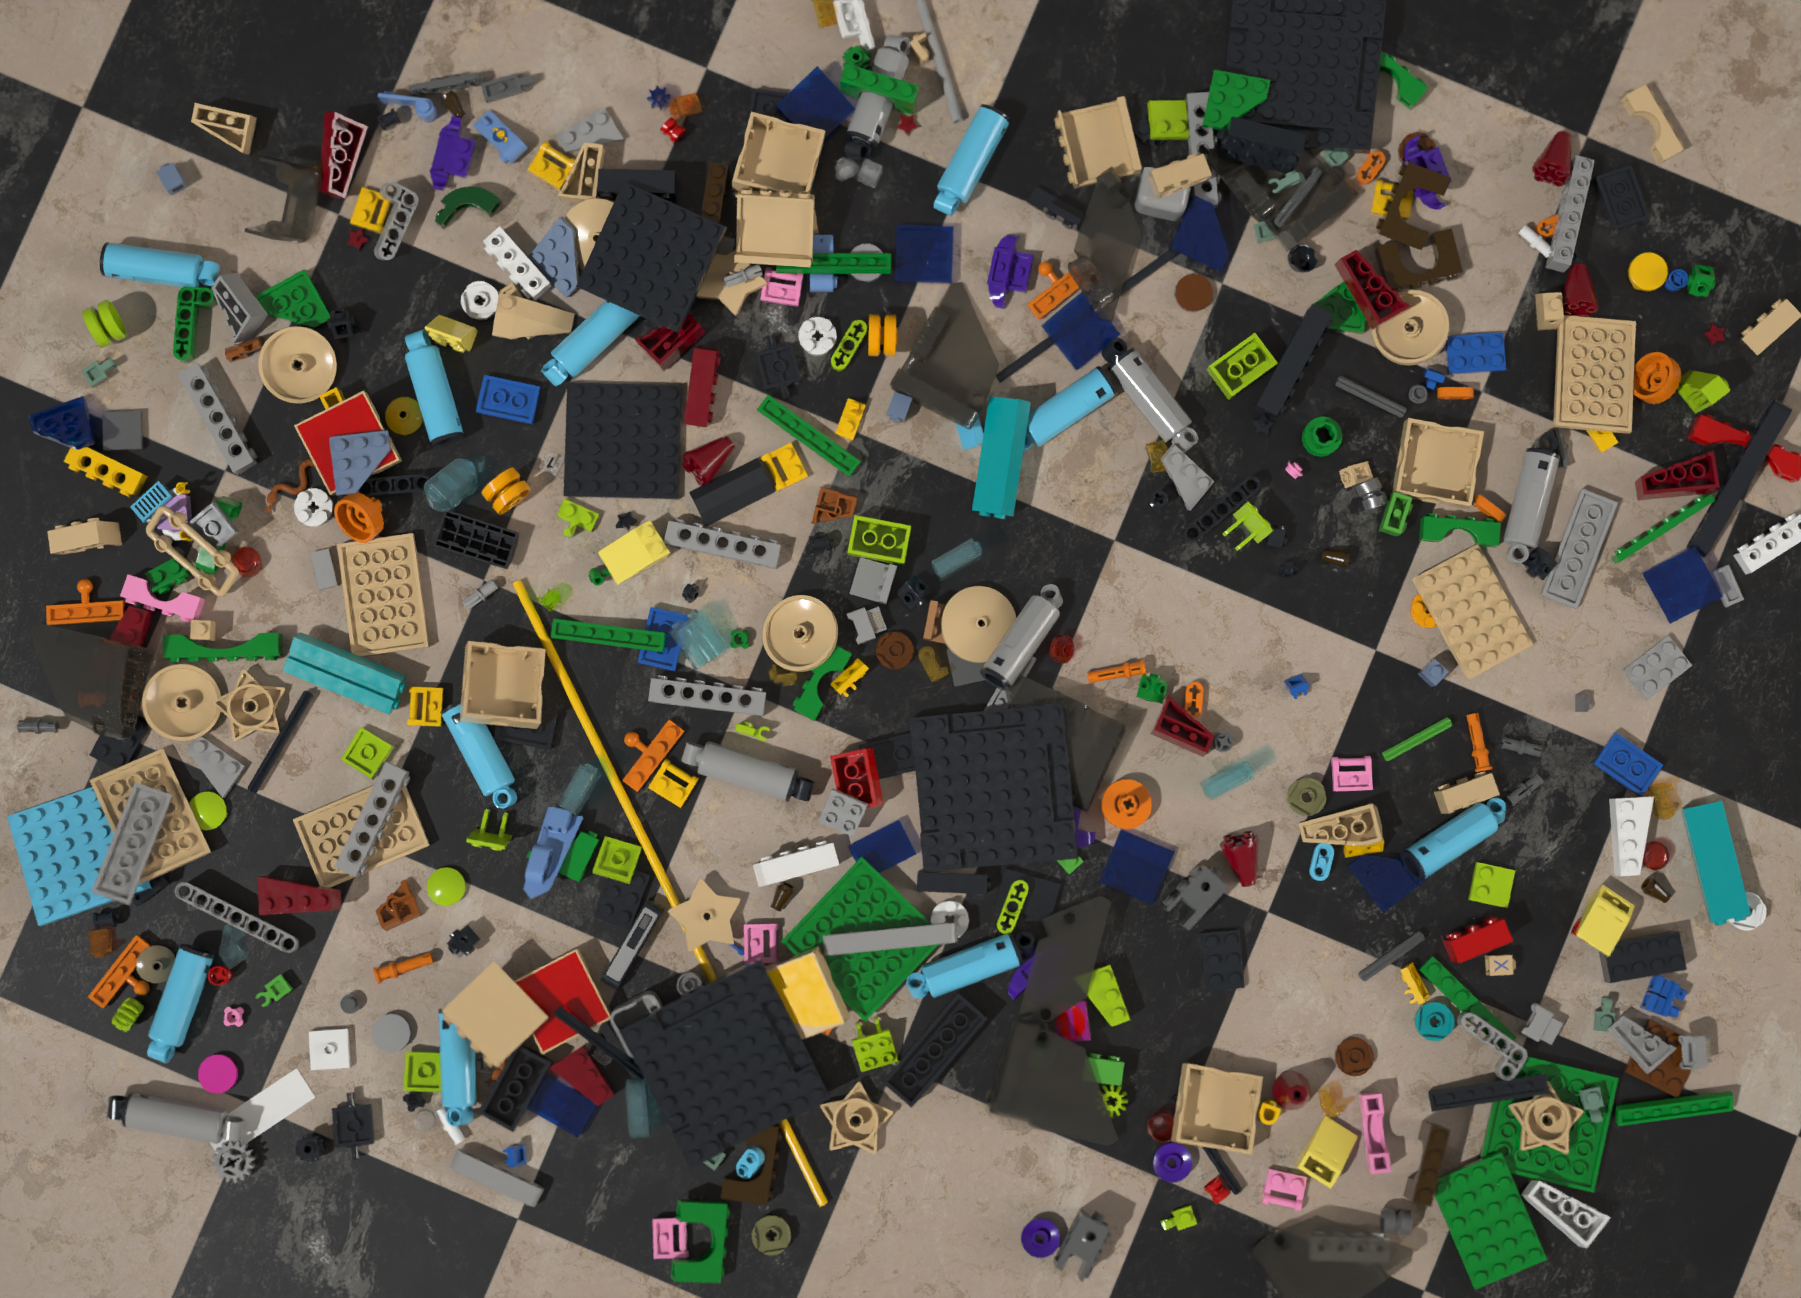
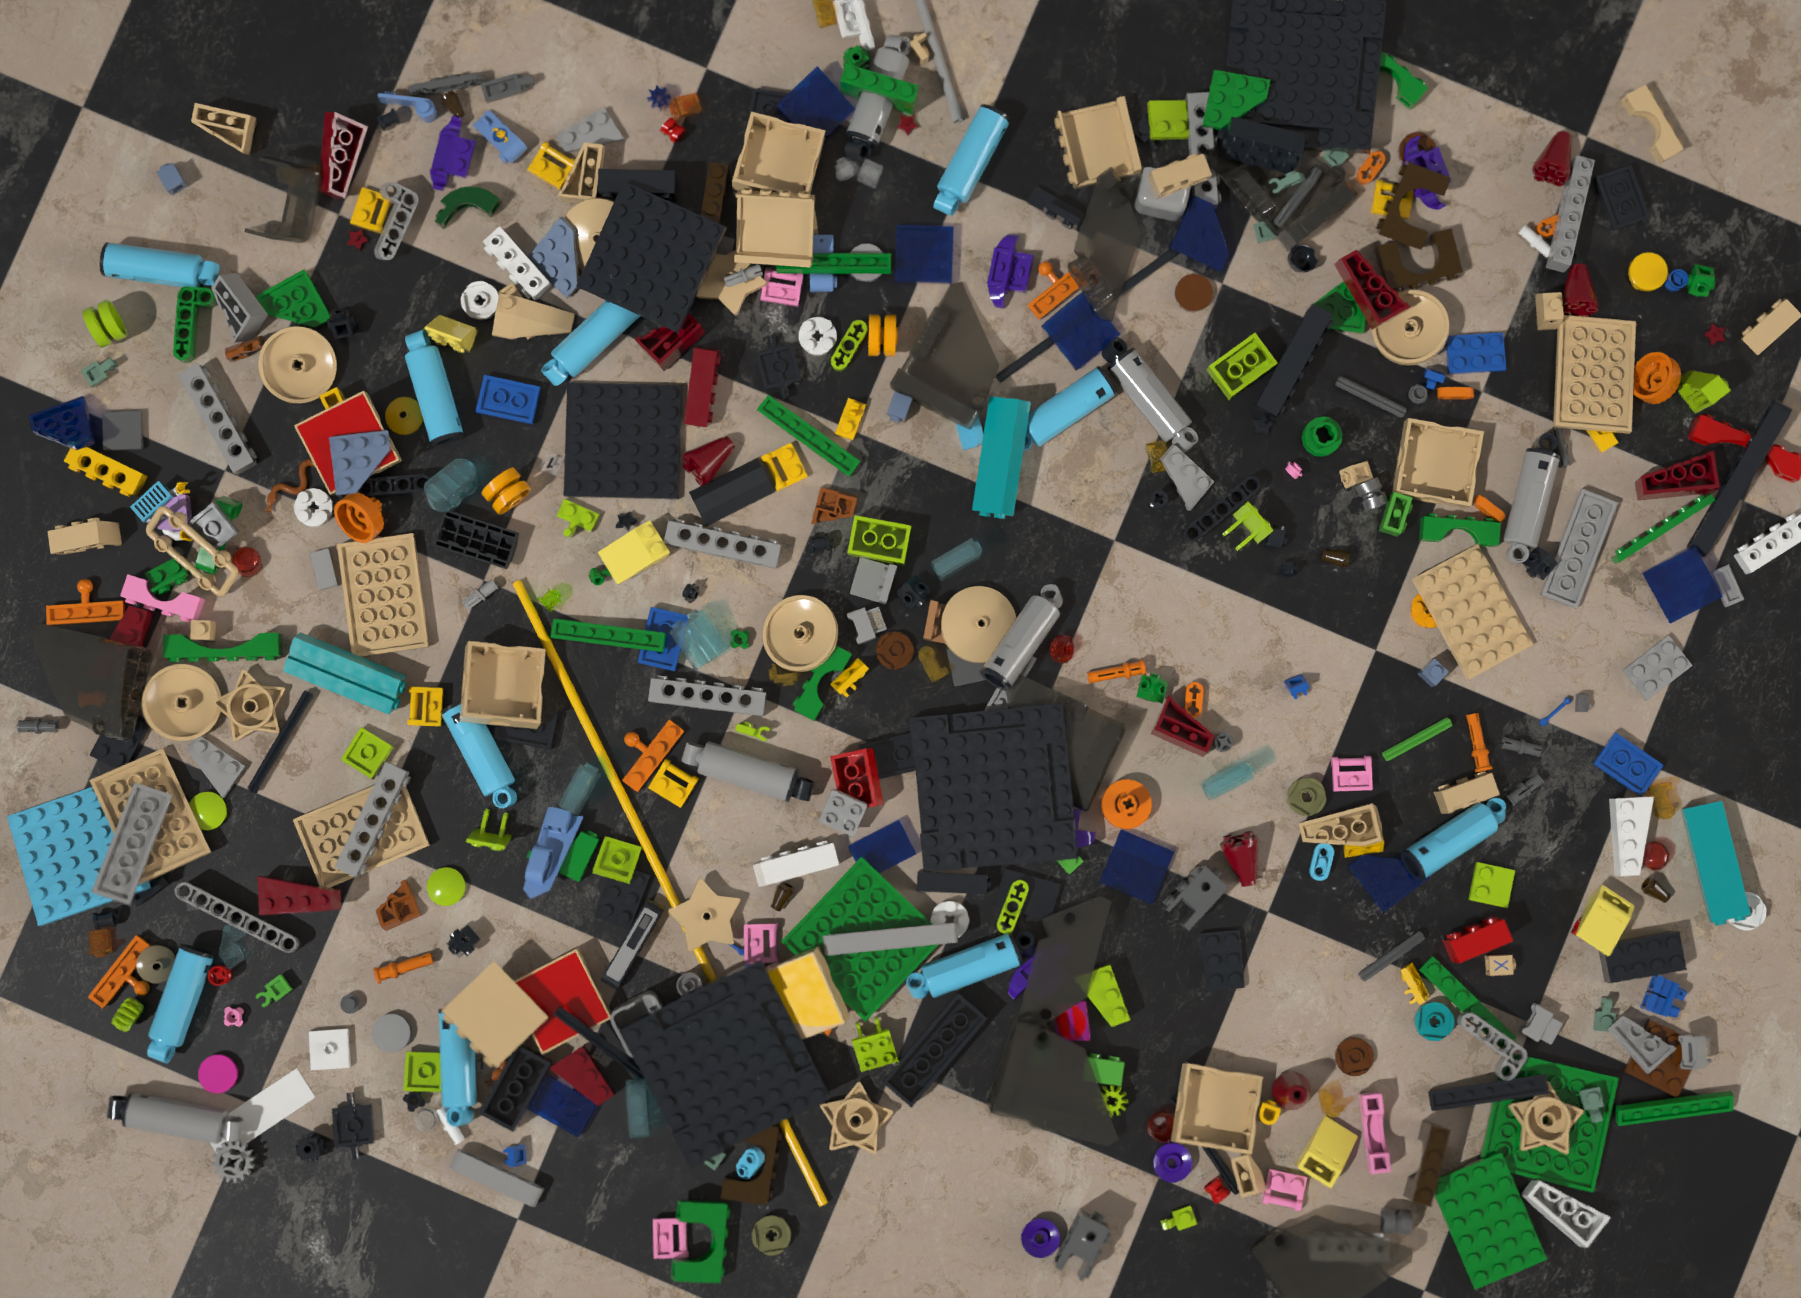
none -> tan slope [1231,1154,1267,1198]
none -> blue hinge [1539,697,1571,726]

